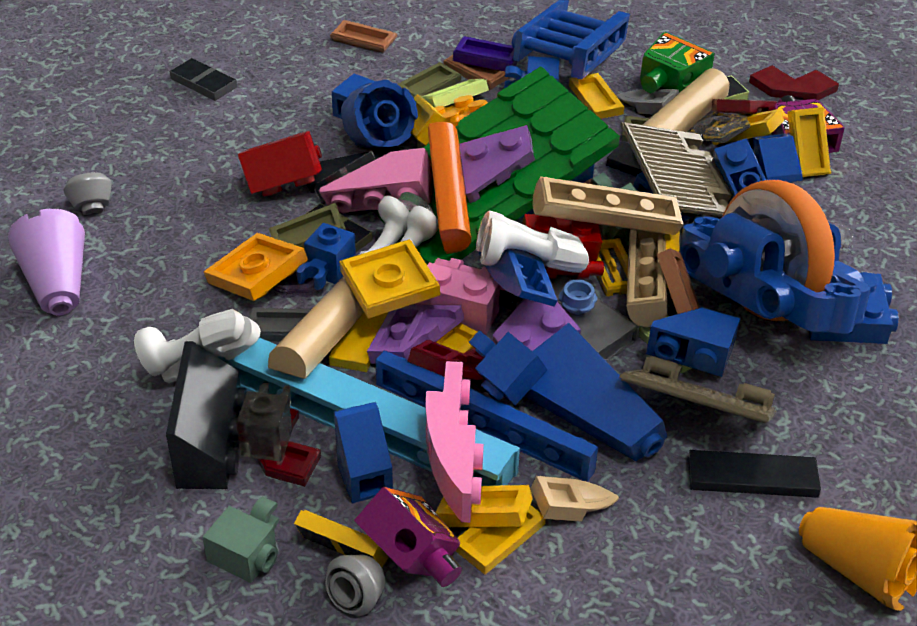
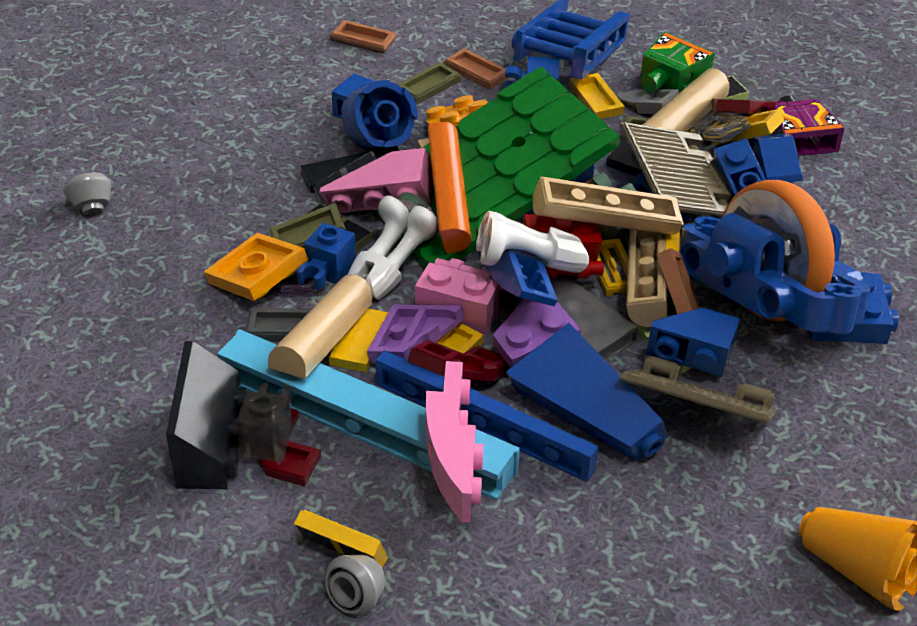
lavender cone [8,209,85,316] -> none
white piece [134,309,261,383] -> none
tile [169,58,237,101] -> none
sand green brick [203,496,279,583] -> none
red brick [238,131,322,197] -> none
blue slope [334,402,393,503] -> none
yellow plate [339,239,441,319] -> none
magenta torso [354,486,462,587] -> none
yellow tile [411,94,446,145] -> none
yellowish green tile [421,79,489,107] -> none
yellow tile [436,485,533,527] -> none
dark purple tile [453,36,518,71] -> none
yellow tile [456,505,546,575] -> none
medium lavender wing [459,125,535,203] -> none
blue brick [469,330,548,406] -> none
tan plate [530,476,619,521] -> none
medium blue plate [559,280,597,315] -> none
black tile [688,450,821,498] -> none
dark red tile [749,65,839,100] -> none
yellow tile [787,107,831,177] -> none

